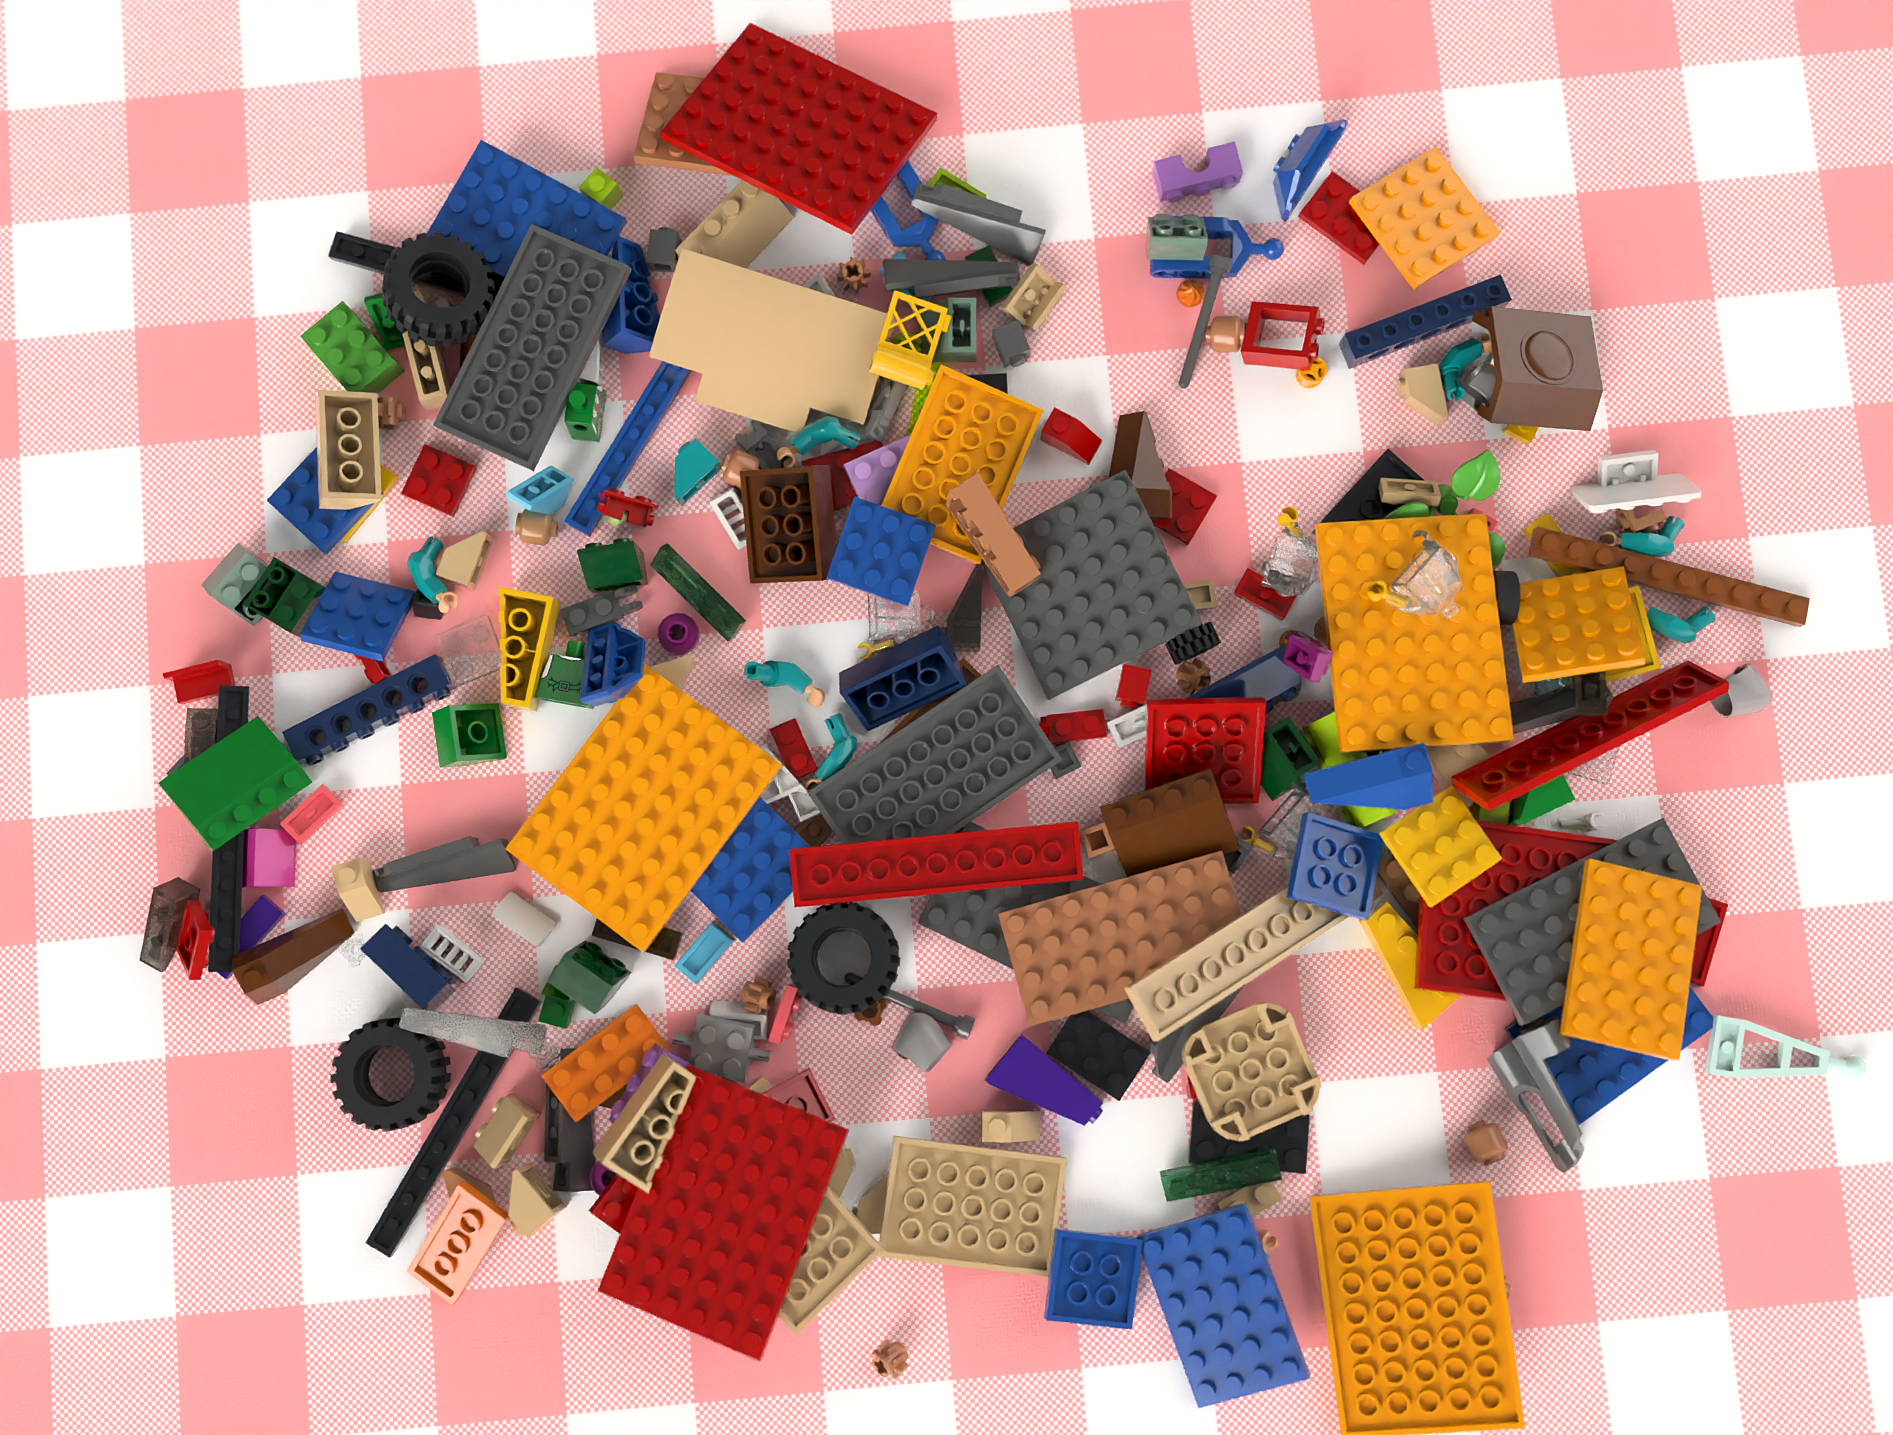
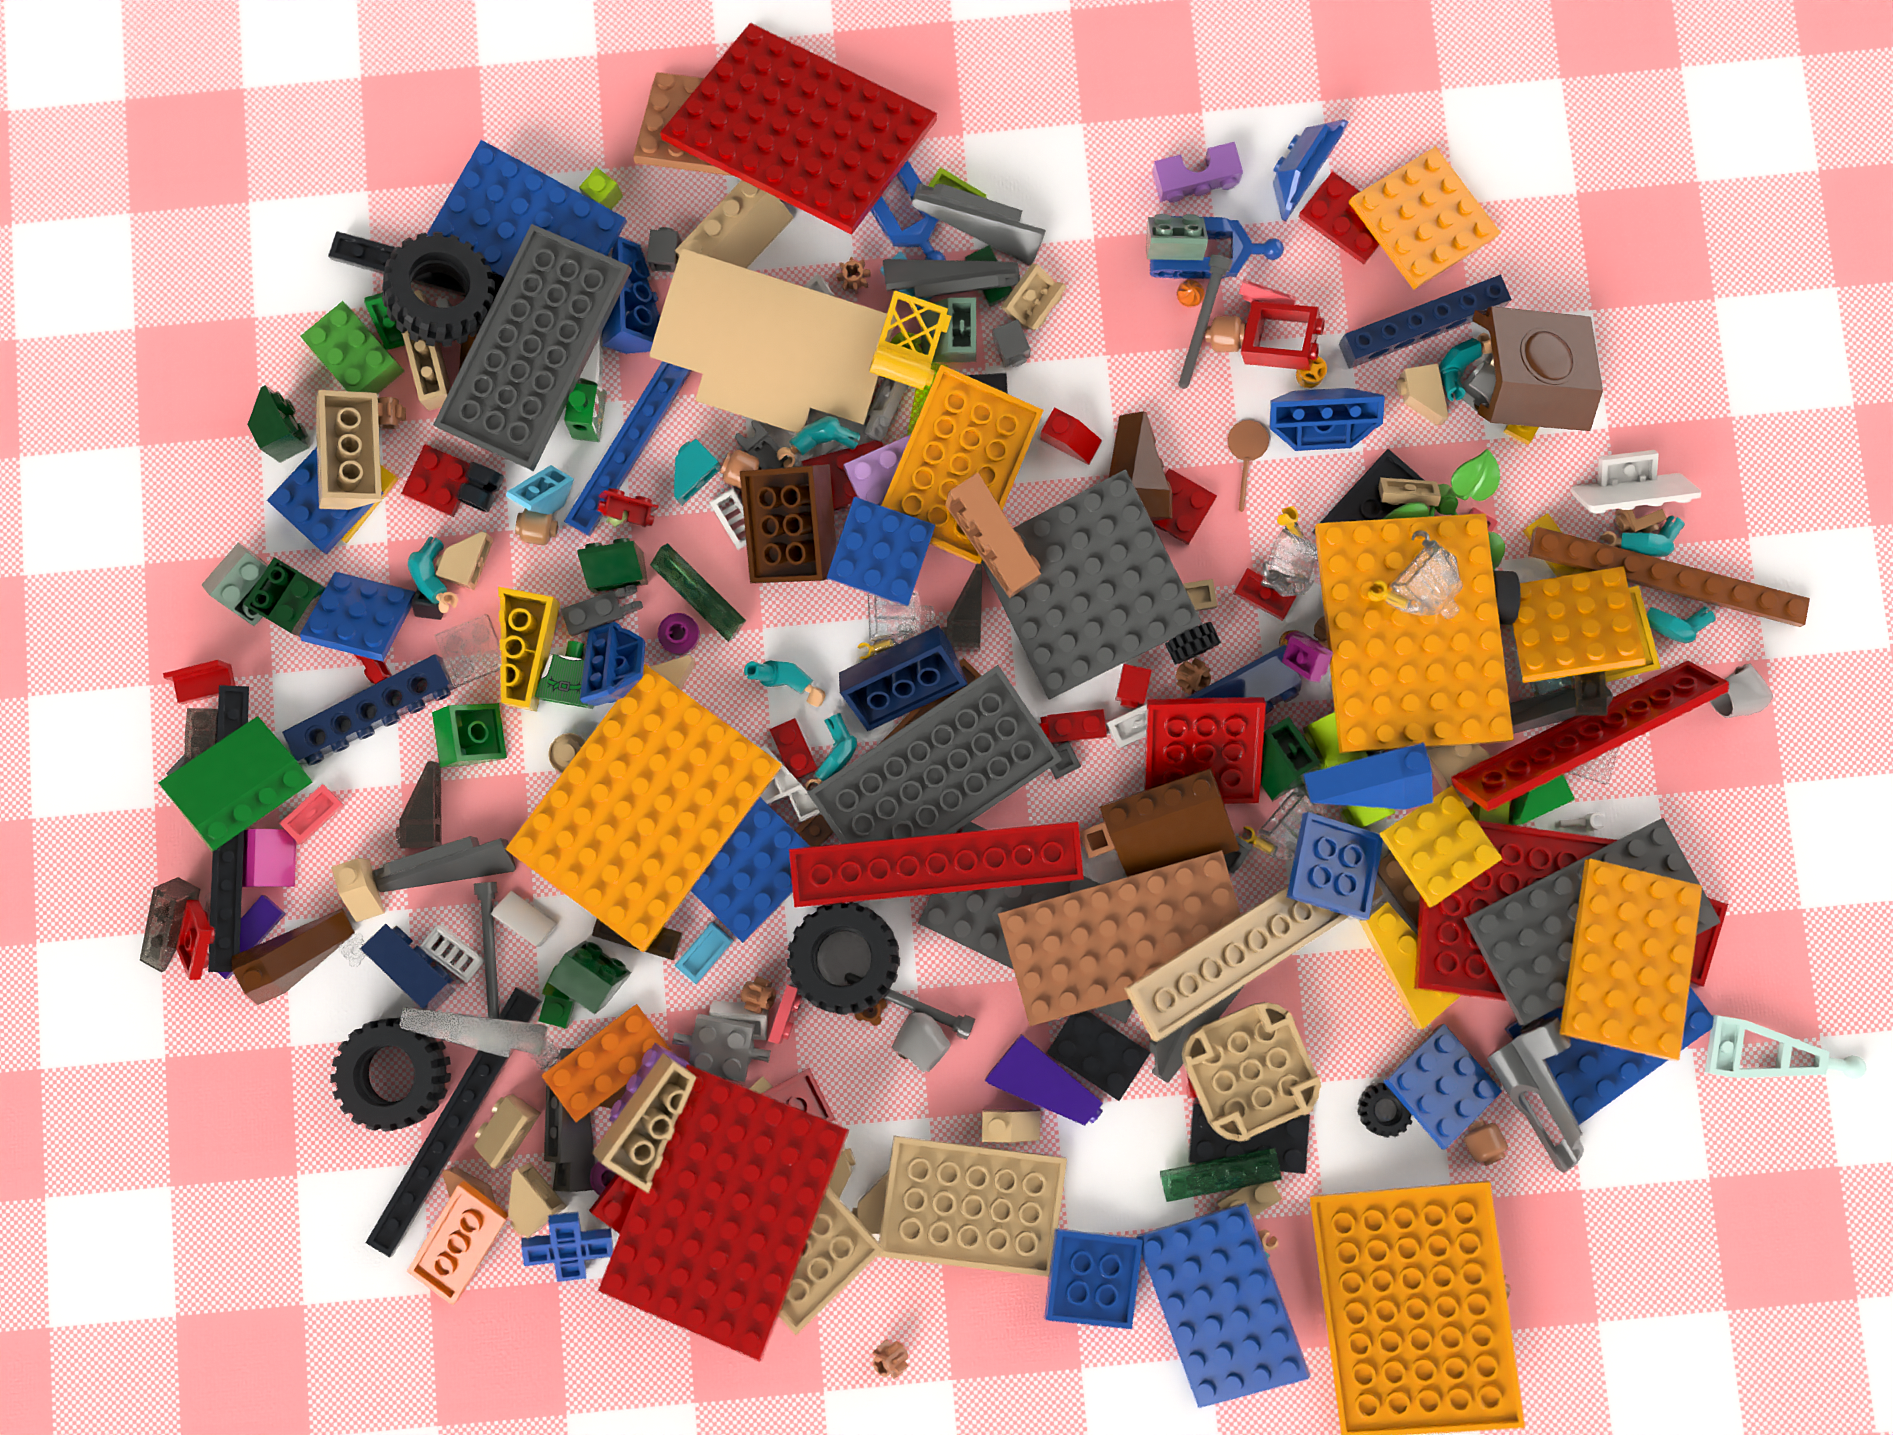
none -> dark green slope [247,385,309,463]
none -> clear smoke slope [395,761,442,850]
none -> black wheel [455,462,505,513]
none -> dark grey piece [474,882,500,1020]
none -> blue plate [521,1212,614,1282]
none -> tan plate [548,733,586,773]
none -> nougat piece [1227,420,1269,512]
none -> coral plate [1239,279,1296,305]
none -> blue wedge [1269,388,1385,451]
none -> black tyre [1357,1083,1413,1138]
none -> blue plate [1383,1024,1503,1149]

